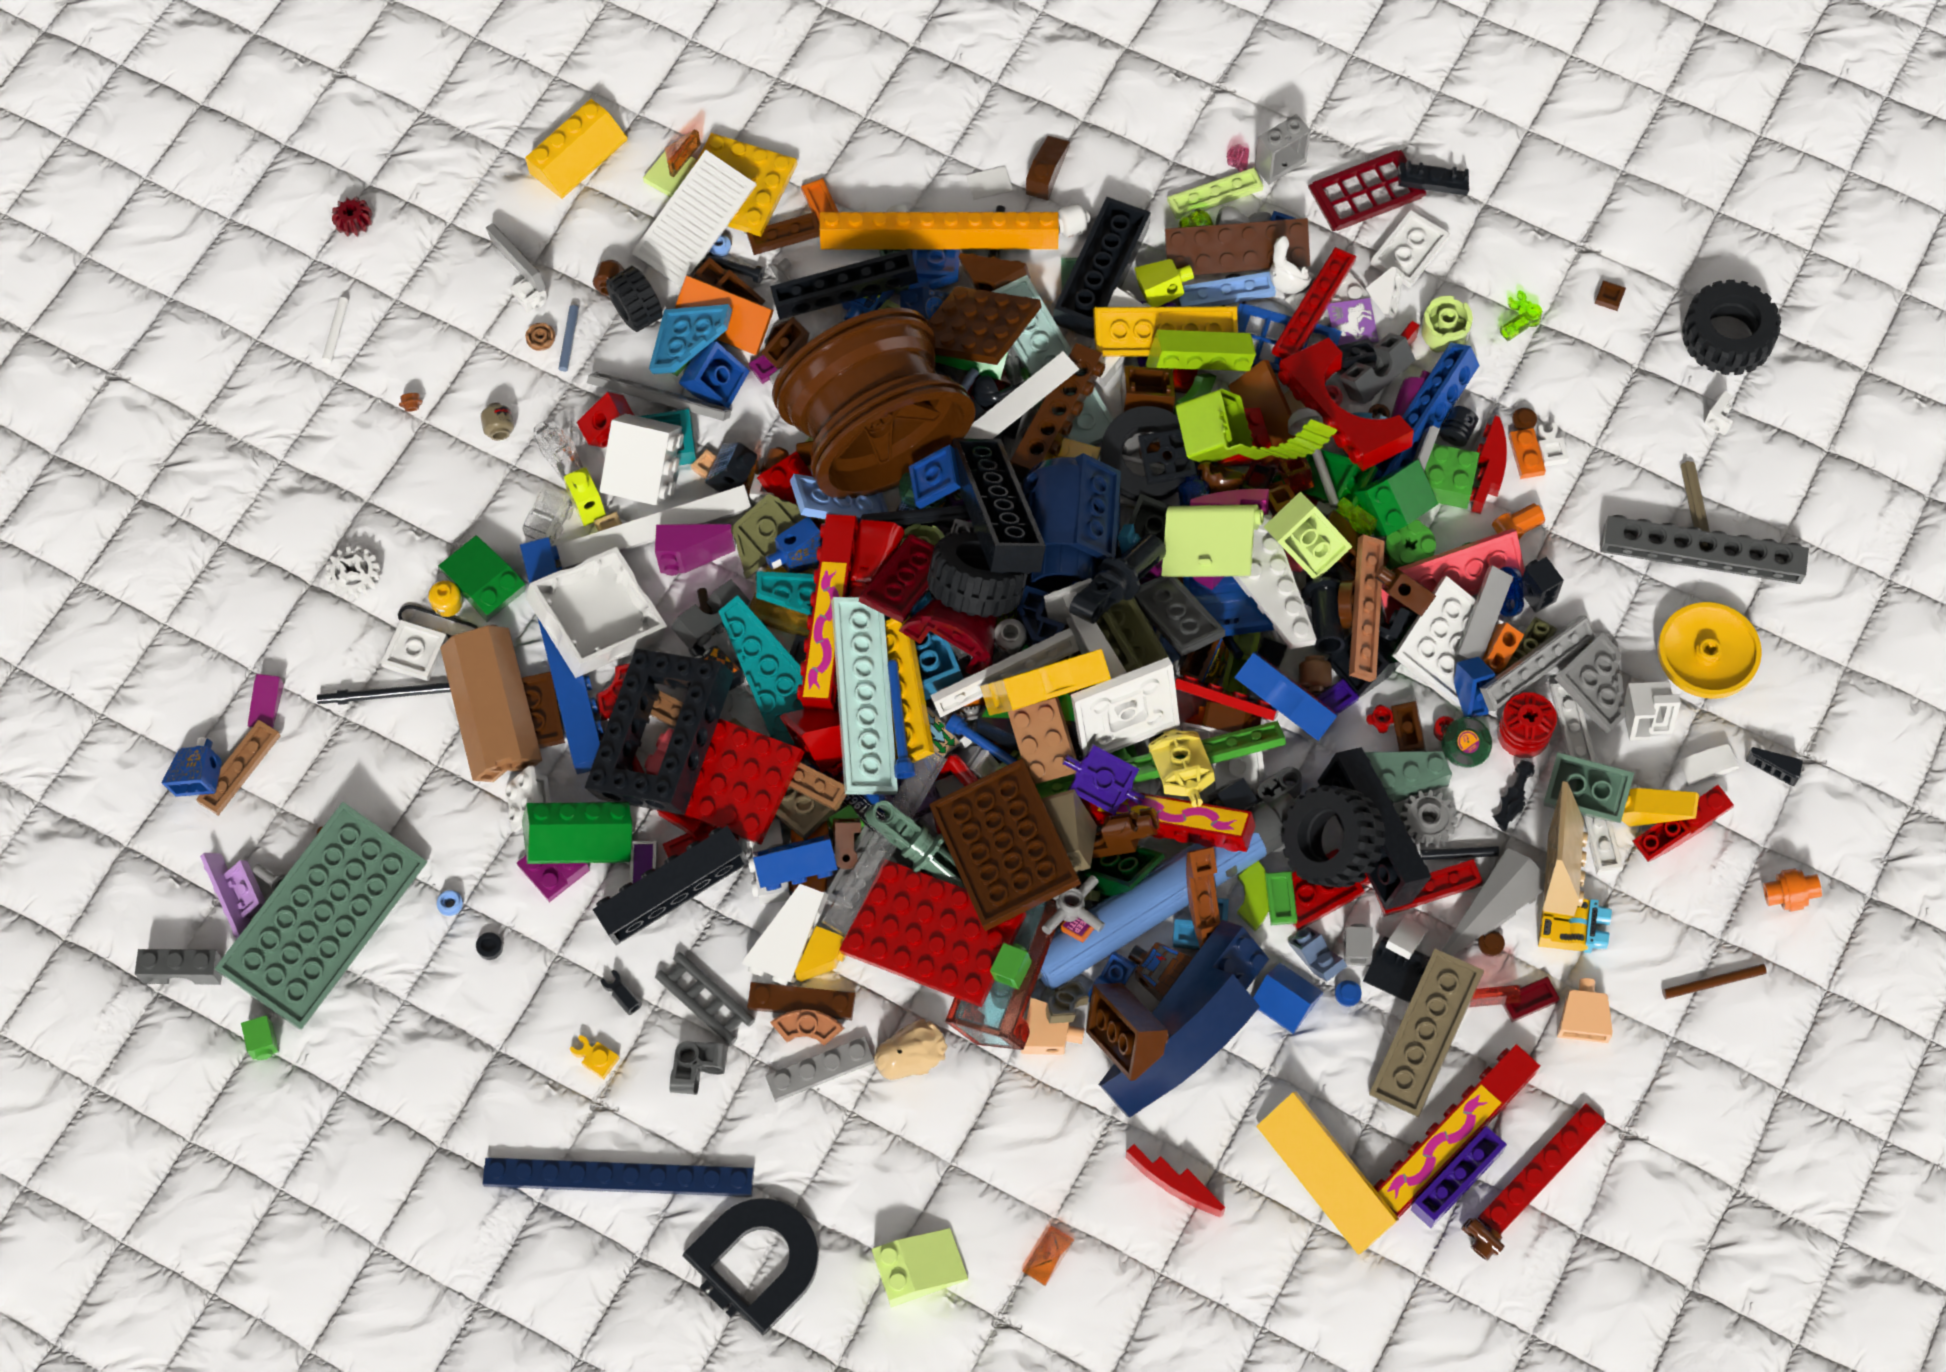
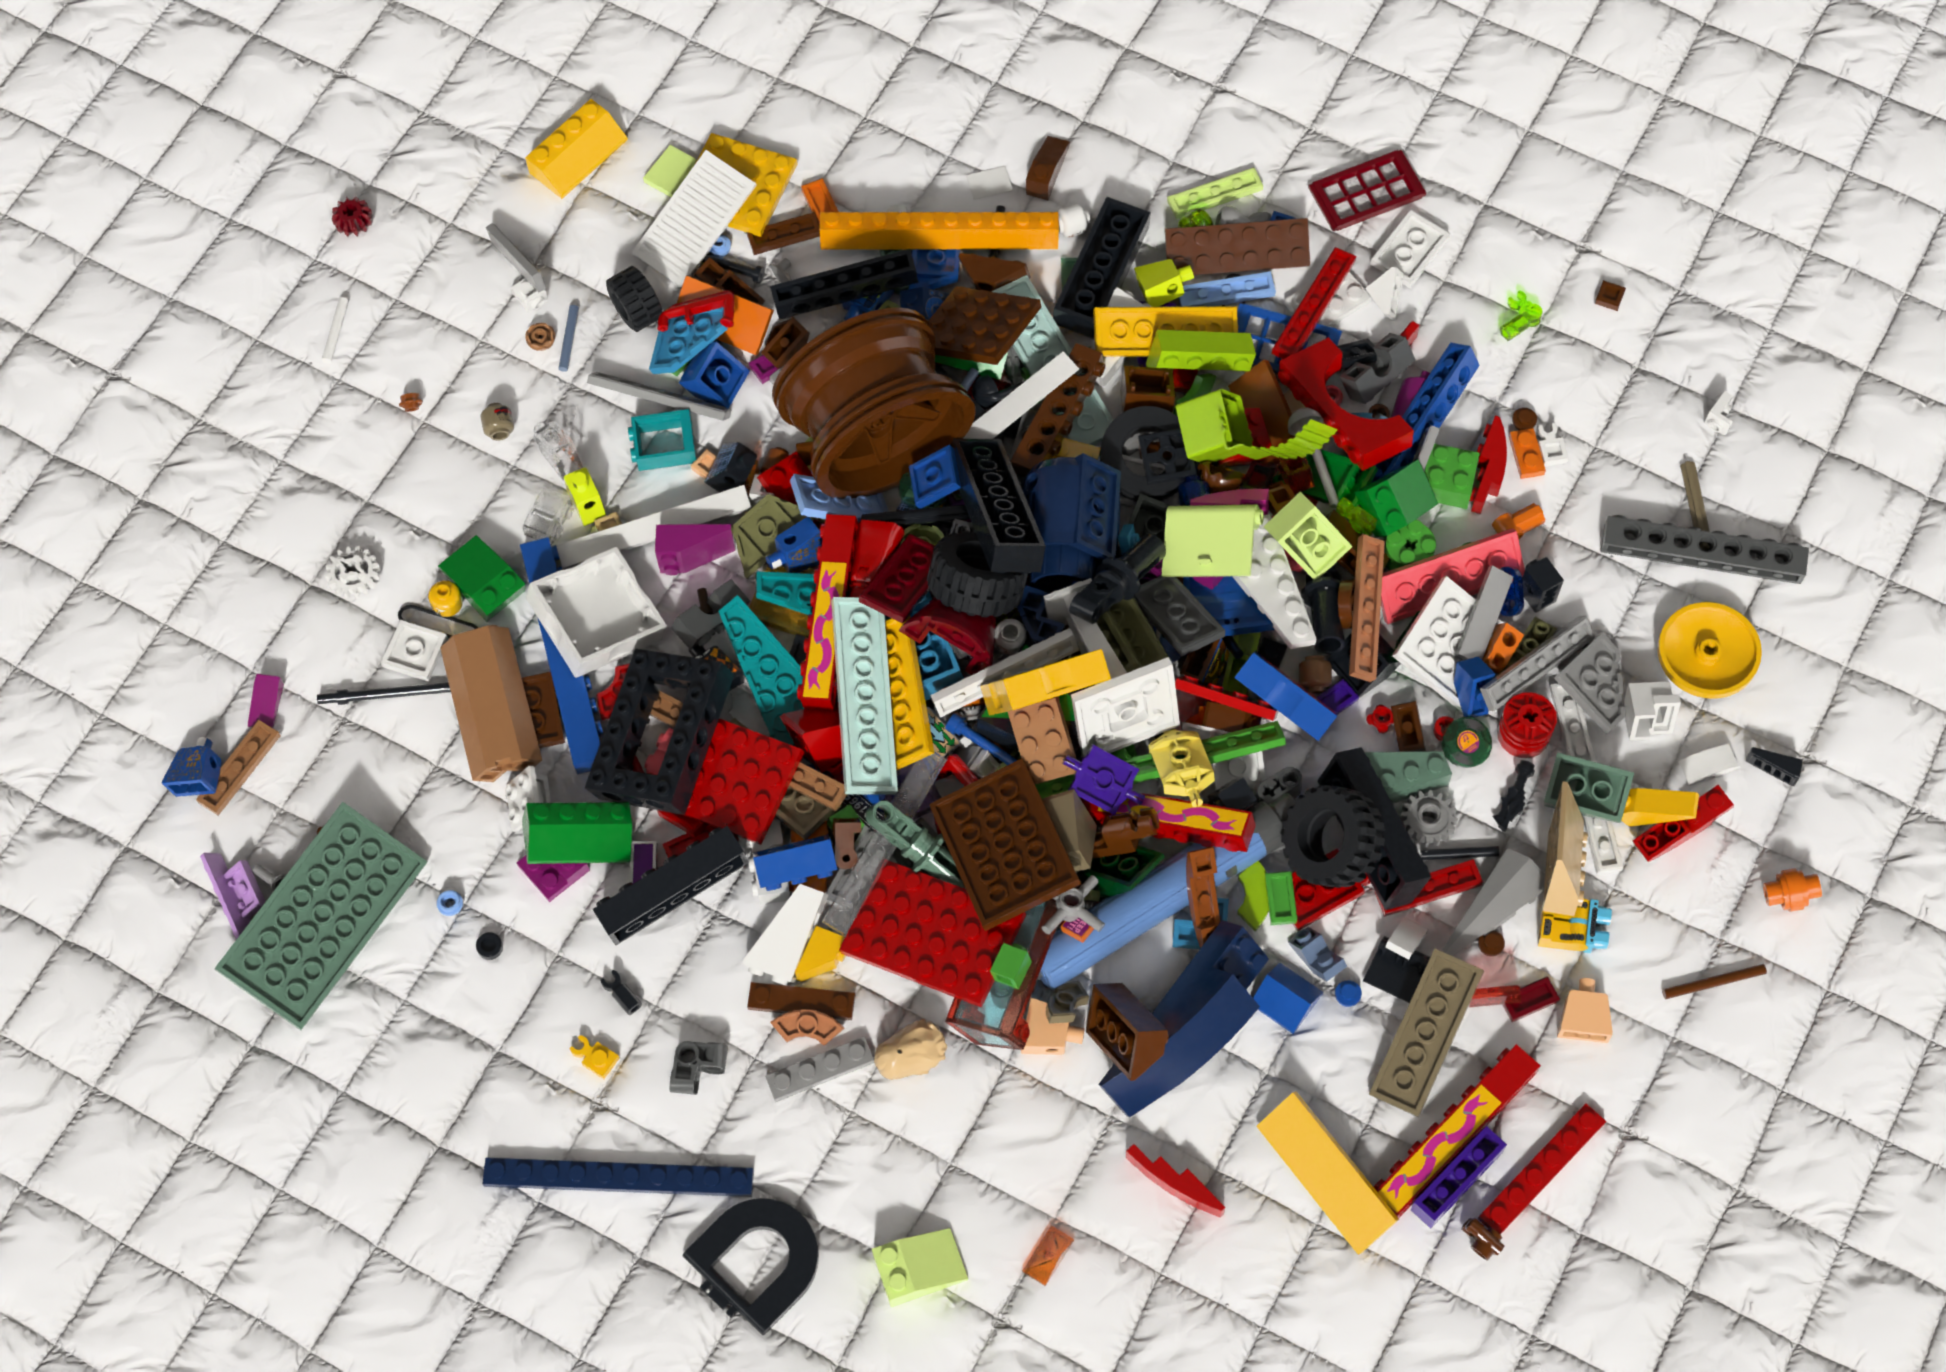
dark grey arch [135,949,222,985] -> none
bright green brick [241,1015,279,1060] -> none
red brick [576,392,635,448] -> none
reddish brown head [592,260,625,296] -> none
white container [600,414,684,505] -> none
dark grey bar [655,952,755,1046] -> none
clear orange slope [665,129,701,177] -> none
blue piece [887,660,915,779] -> none
blue slope [1088,952,1137,1003] -> none
torso [1128,942,1193,1002] -> none
clear pink plate [1226,144,1249,172] -> none
light grey window [1255,114,1311,185] -> none
white piece [1270,236,1315,294] -> none
sticker [1327,298,1379,346] -> none
light grey brick [1344,924,1373,966] -> none
reddish brown torso [1375,565,1436,617] -> none
black bracket [1379,607,1416,641] -> none
black plate [1398,161,1469,195] -> none
yellowish green brick [1421,296,1473,352] -> none
black piece [1440,406,1479,447] -> none
black tyre [1682,280,1781,375] -> none
none -> red piece [657,290,735,332]

